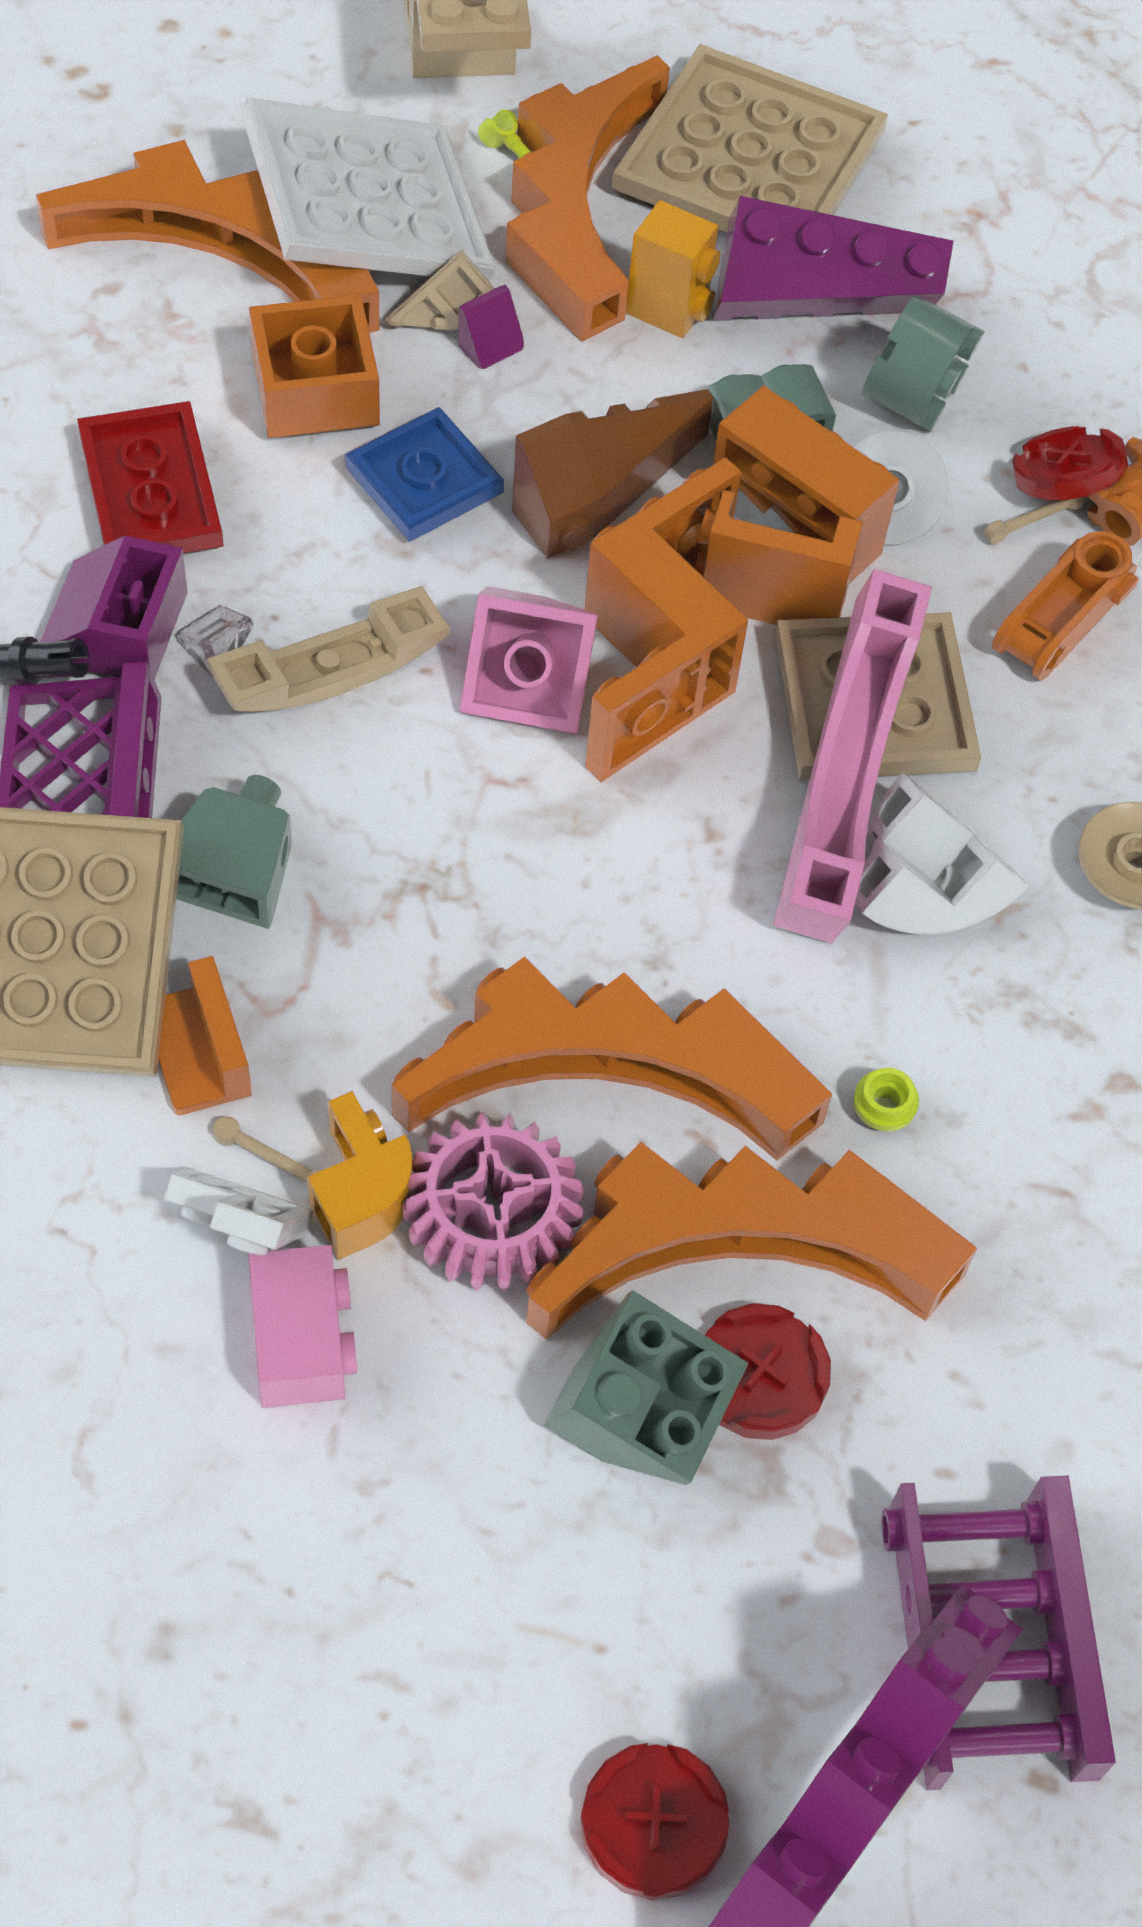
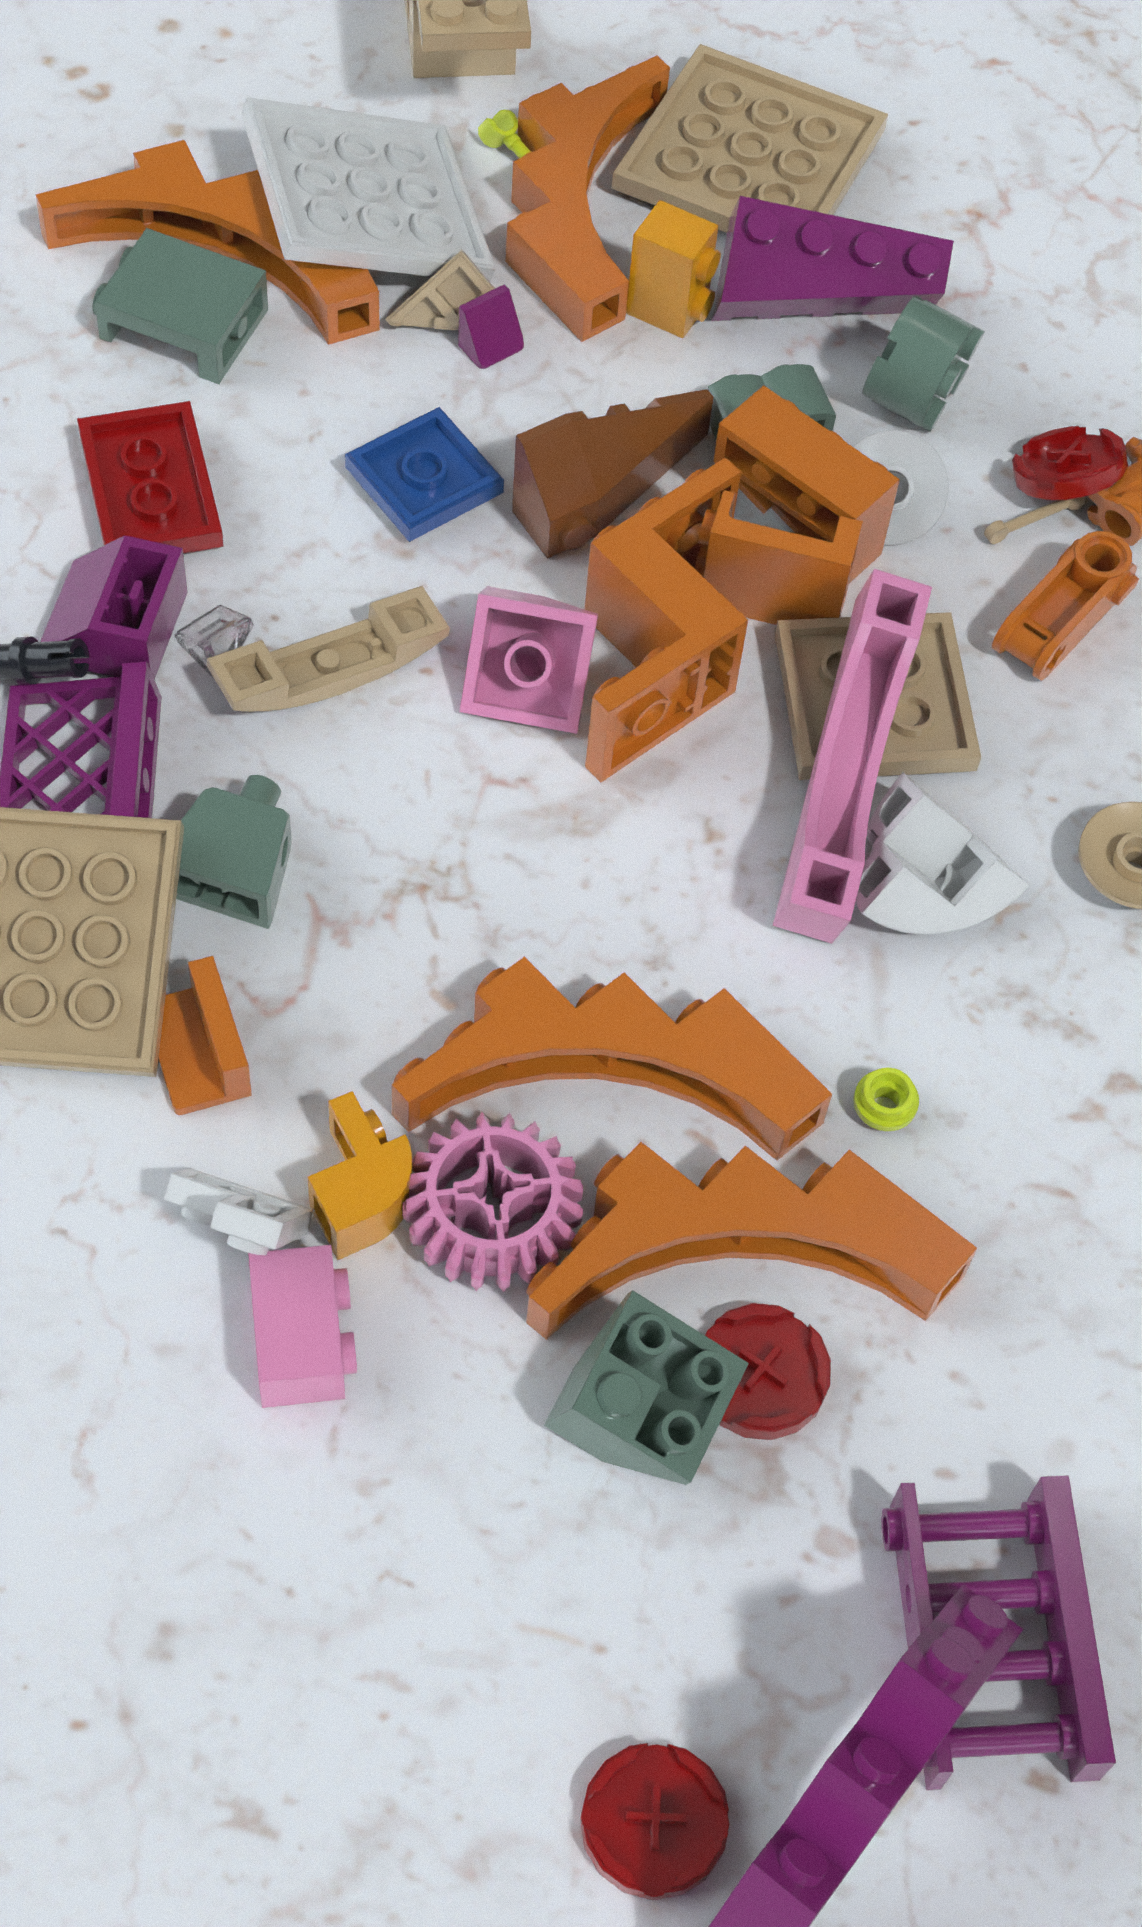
tan hinge [213,1116,322,1186] -> none
orange brick [249,294,380,438] -> none
none -> sand green panel [92,228,268,384]

